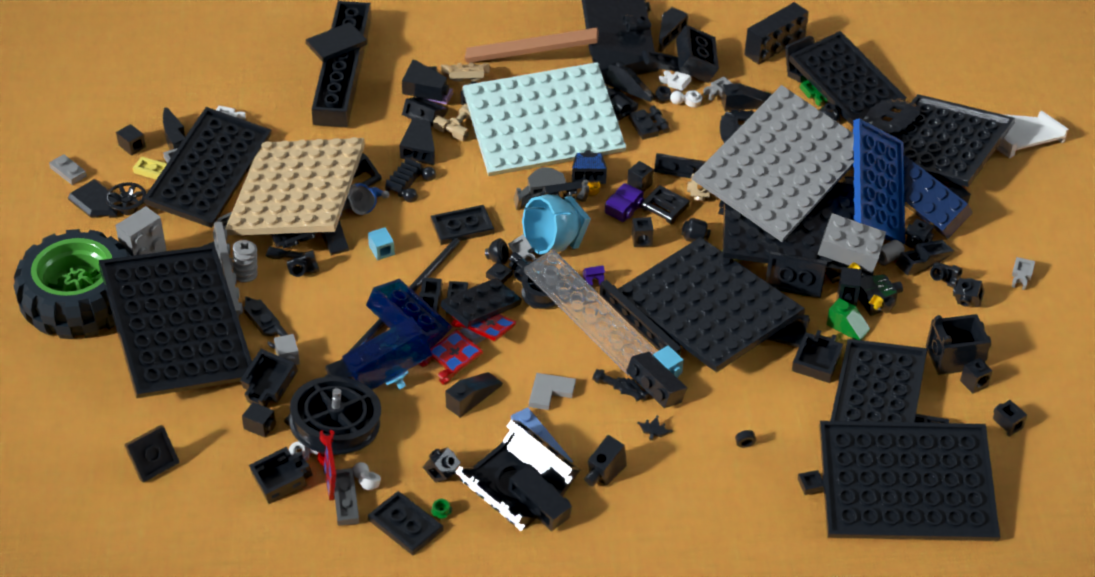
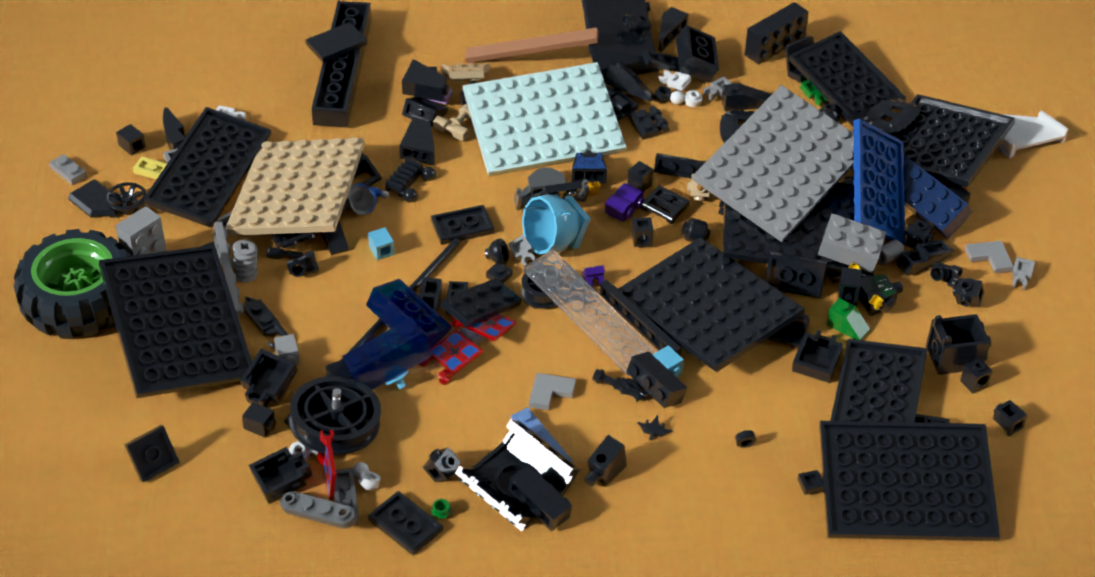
black slope [445,372,503,418] -> none
black plate [509,252,536,283] -> none
none -> dark grey plate [280,492,357,529]
none -> light grey tile [965,241,1014,273]

